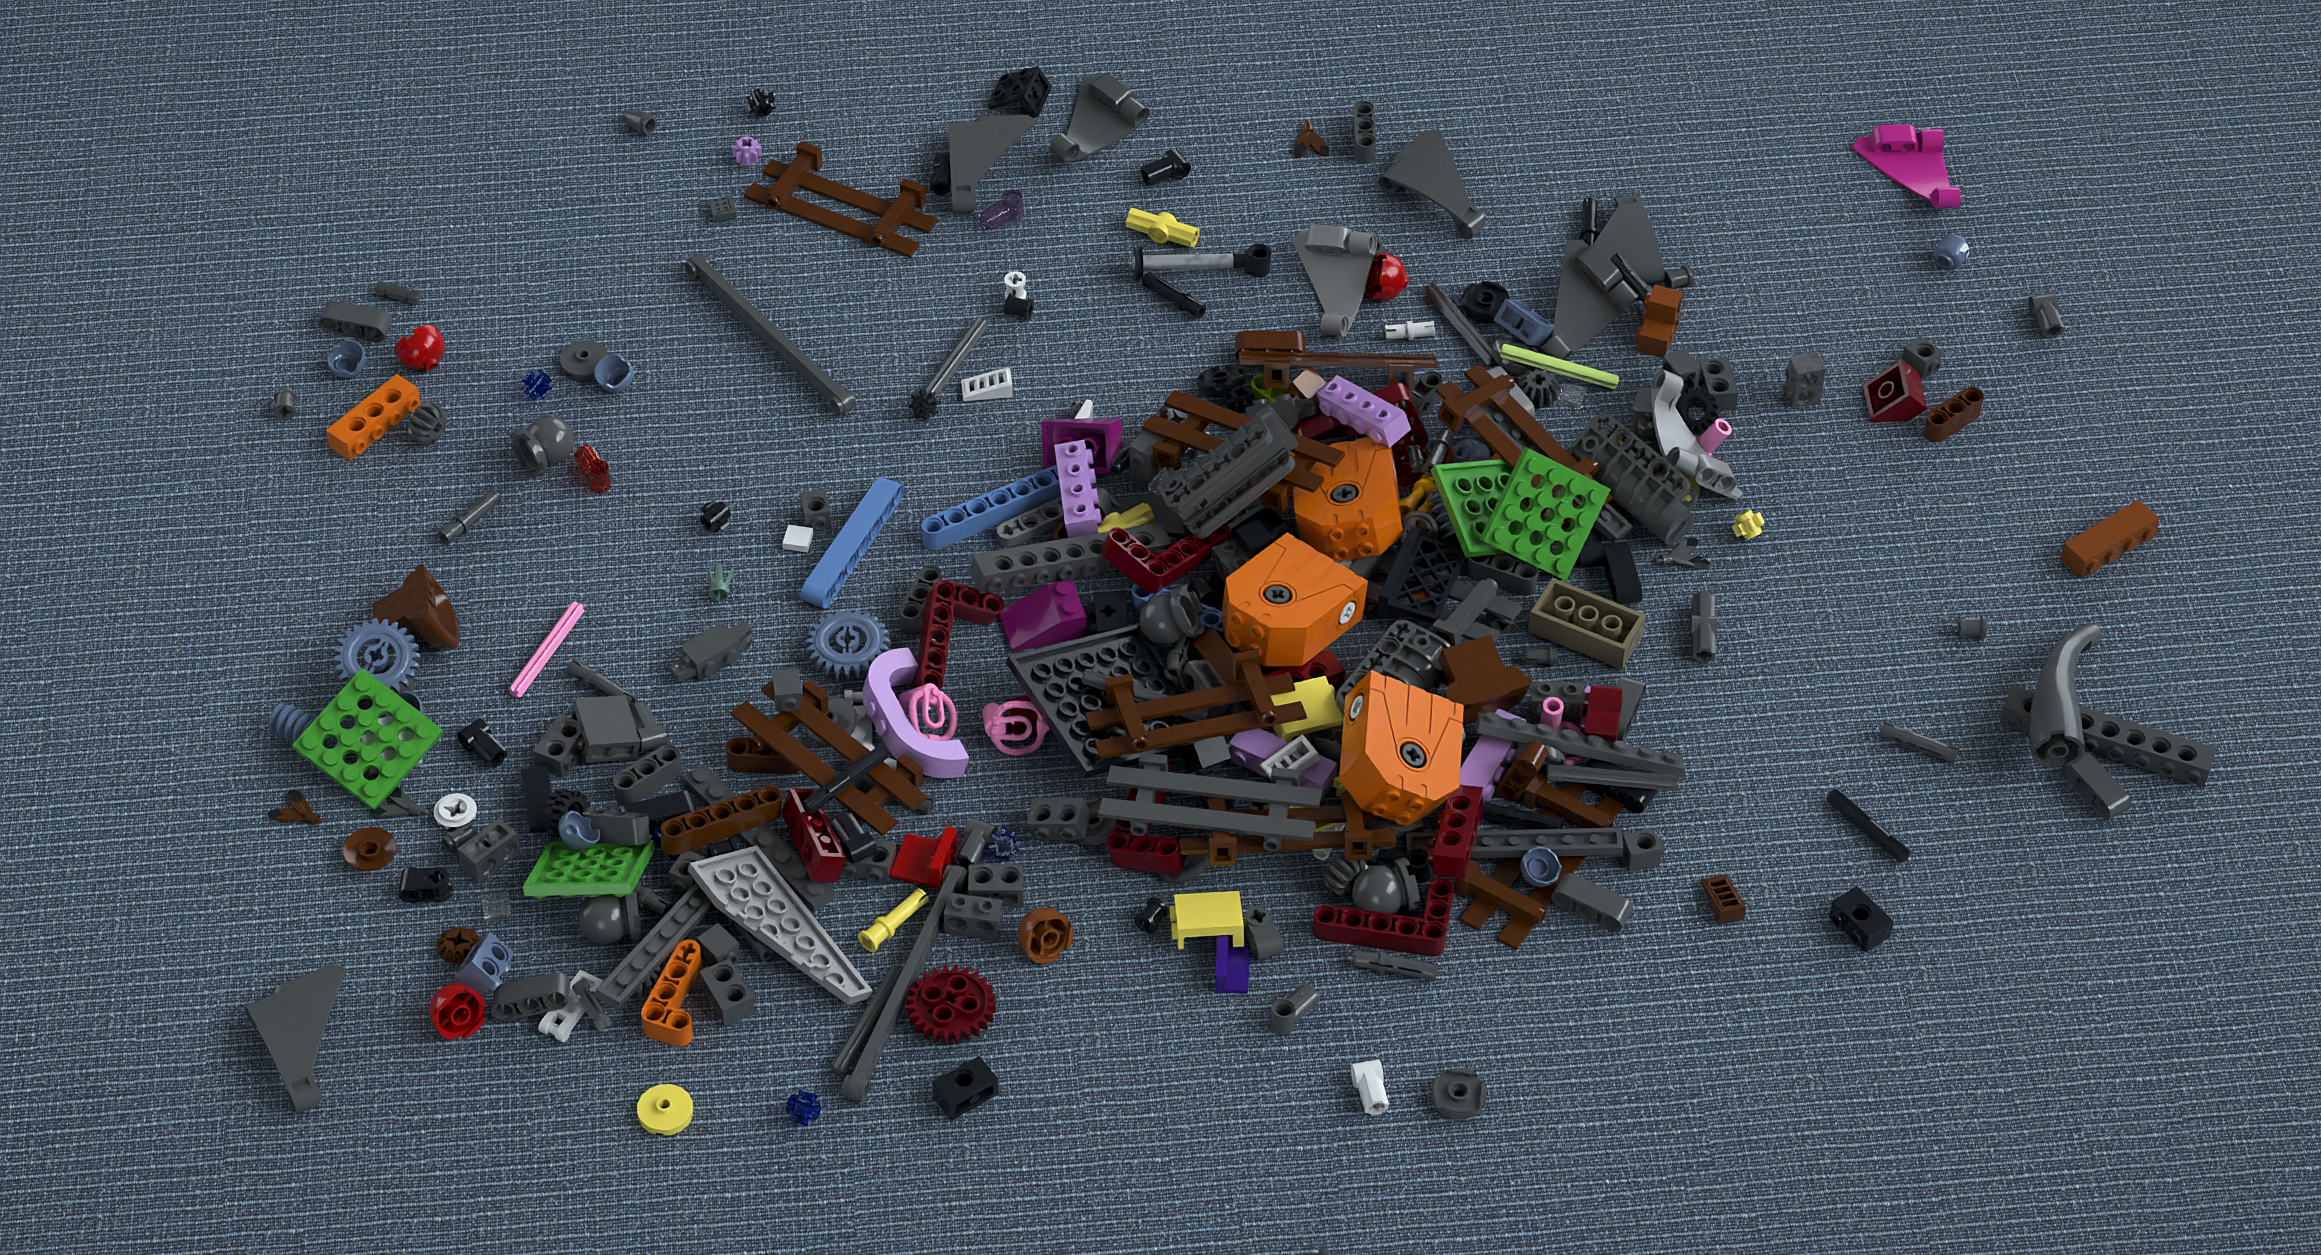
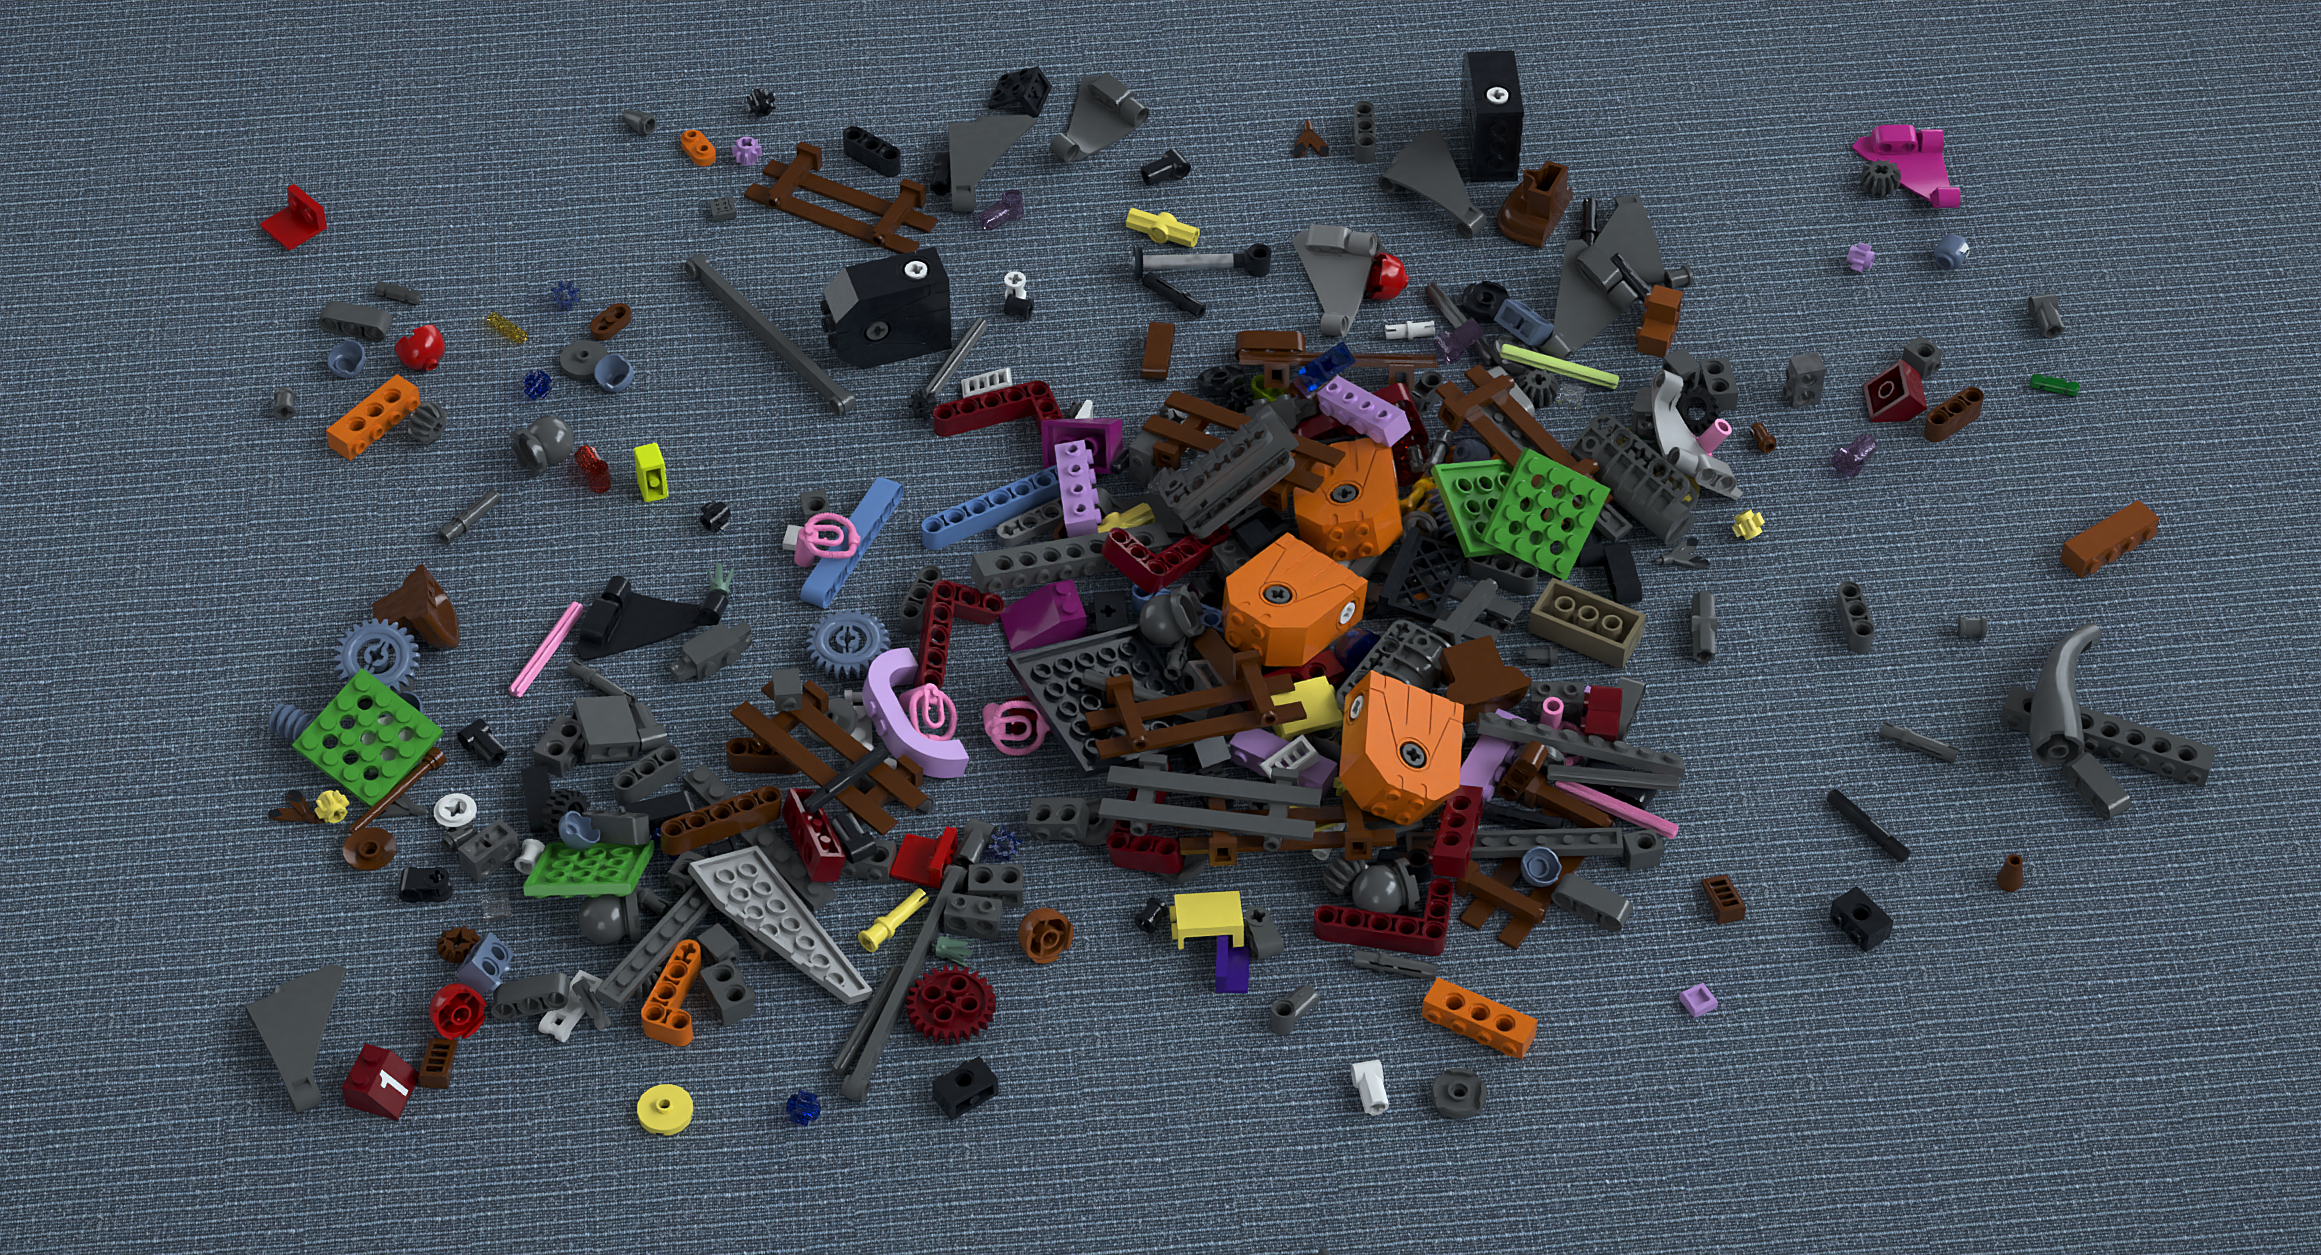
none -> red bracket [260,184,327,251]
none -> light yellow gear [314,790,350,823]
none -> dark red slope [342,1043,419,1121]
none -> reddish brown piece [349,746,447,834]
none -> reddish brown slope [419,1038,458,1089]
none -> clear yellow axle [487,312,528,344]
none -> white bush [514,839,545,875]
none -> clear blue gear [551,280,581,310]
none -> black panel [575,576,728,661]
none -> reddish brown plate [590,303,632,341]
none -> neon yellow brick [634,443,669,502]
none -> orange plate [680,129,716,166]
none -> bright pink piece [794,512,861,567]
none -> black piece [820,247,952,370]
none -> black beam [843,126,901,177]
none -> sand green piece [931,936,973,967]
none -> dark red beam [933,380,1064,437]
none -> reddish brown beam [1142,321,1175,381]
none -> clear blue slope [1297,341,1356,392]
none -> clear blue cylinder [1333,628,1385,681]
none -> orange brick [1422,977,1538,1060]
none -> clear purple piece [1434,317,1485,364]
none -> black piece [1461,50,1524,183]
none -> reddish brown piece [1496,160,1573,249]
none -> bright pink axle [1554,781,1679,839]
none -> lavender tile [1679,983,1718,1018]
none -> reddish brown pin [1749,422,1776,453]
none -> clear purple piece [1831,433,1878,479]
none -> dark grey beam [1835,581,1875,654]
none -> lavender gear [1847,242,1876,273]
none -> dark grey gear [1860,158,1901,198]
none -> reddish brown cone [1996,854,2024,892]
none -> green axle [2030,374,2079,397]

